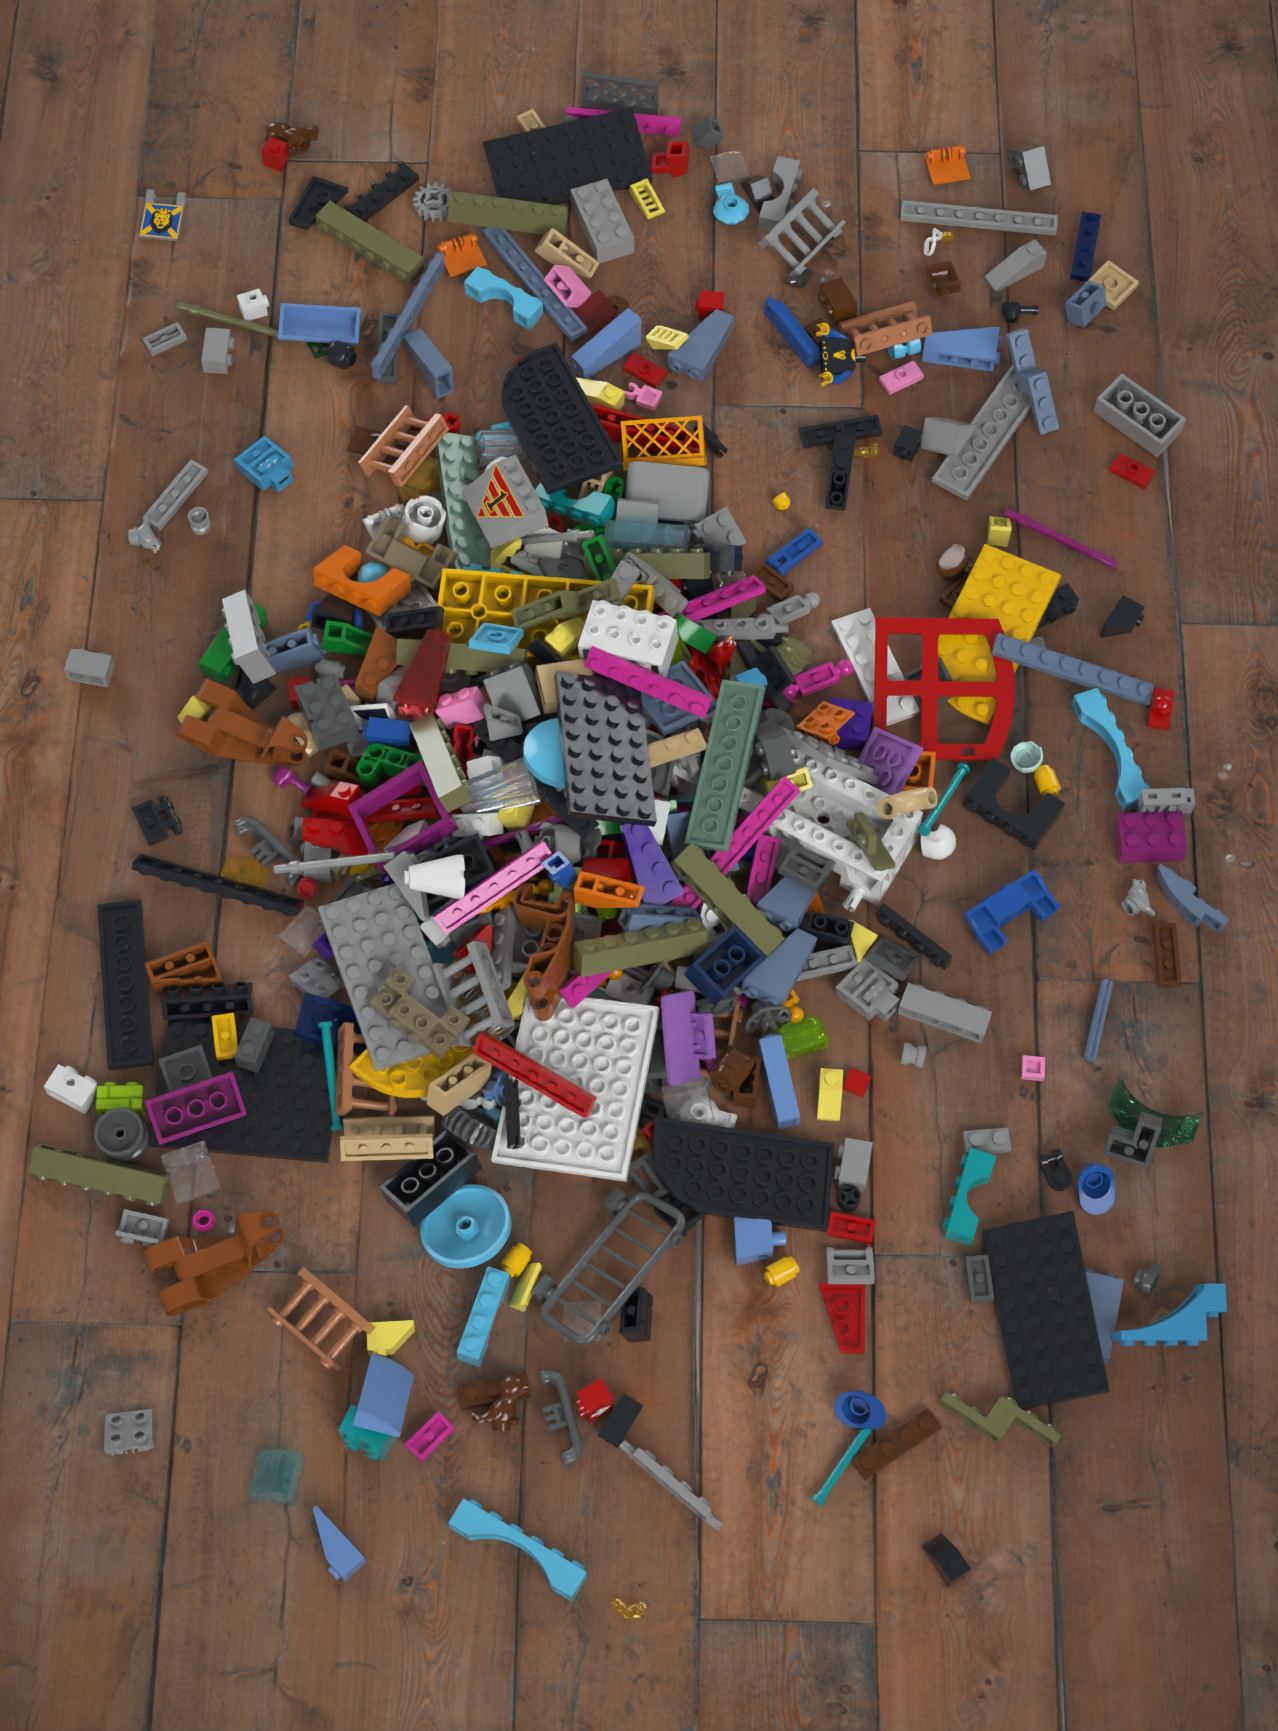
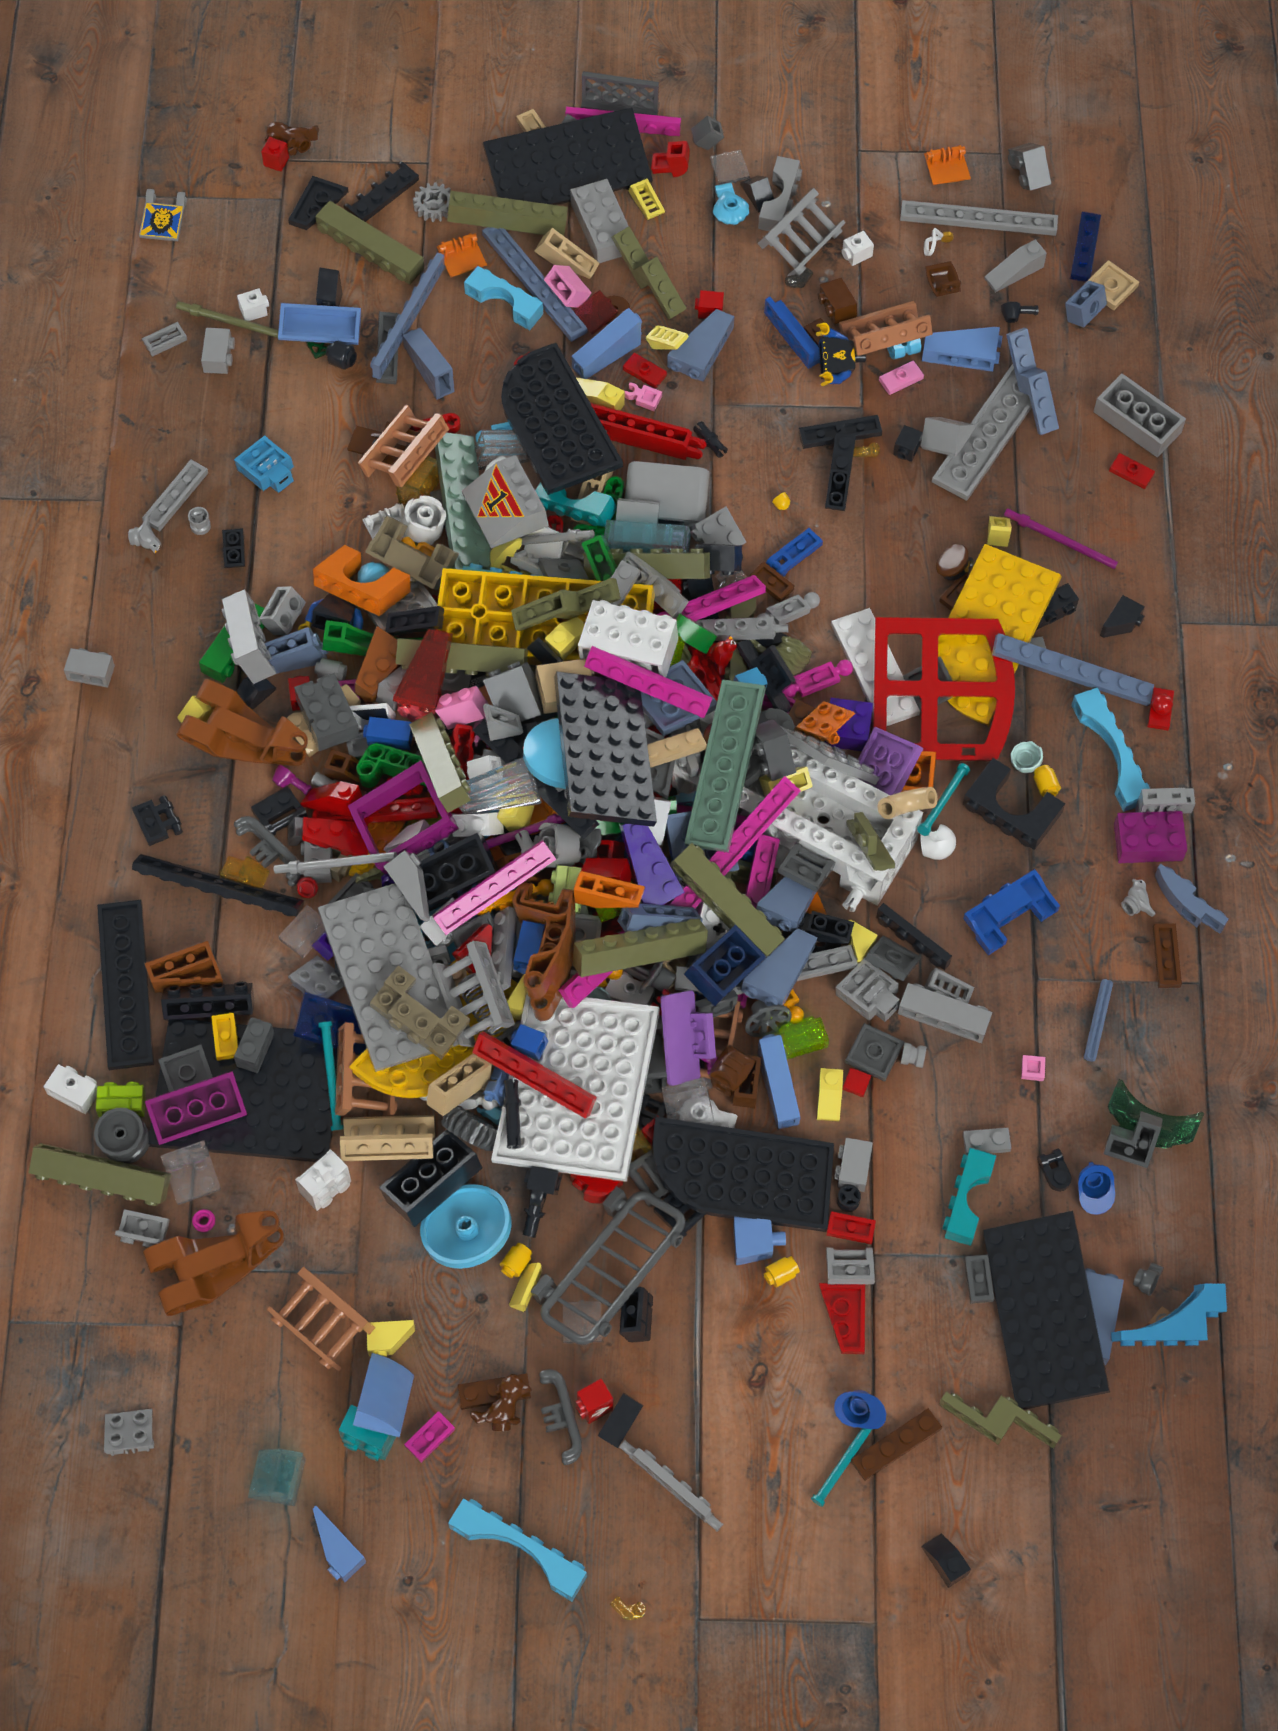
white cone [404,855,465,899] -> none
medium azure arch [457,1266,510,1367] -> none
medium azure tile [469,623,524,655] -> none
blue brick [541,851,578,889] -> none
light orange fence [621,415,707,471] -> none
none -> black slope [222,528,245,568]
none -> black plate [251,786,308,836]
none -> light grey brick [259,586,306,635]
none -> white hinge [295,1150,351,1211]
none -> black slope [316,267,343,307]
none -> light grey tile [428,945,451,965]
none -> blue brick [511,1024,549,1061]
none -> blue brick [513,920,545,974]
none -> black brick [522,1166,563,1238]
none -> red brick [570,1174,623,1204]
none -> olive bracket [611,226,687,320]
none -> white brick [842,231,874,266]
none -> dark grey plate [845,1023,904,1081]
none -> light grey slope [924,968,975,1003]

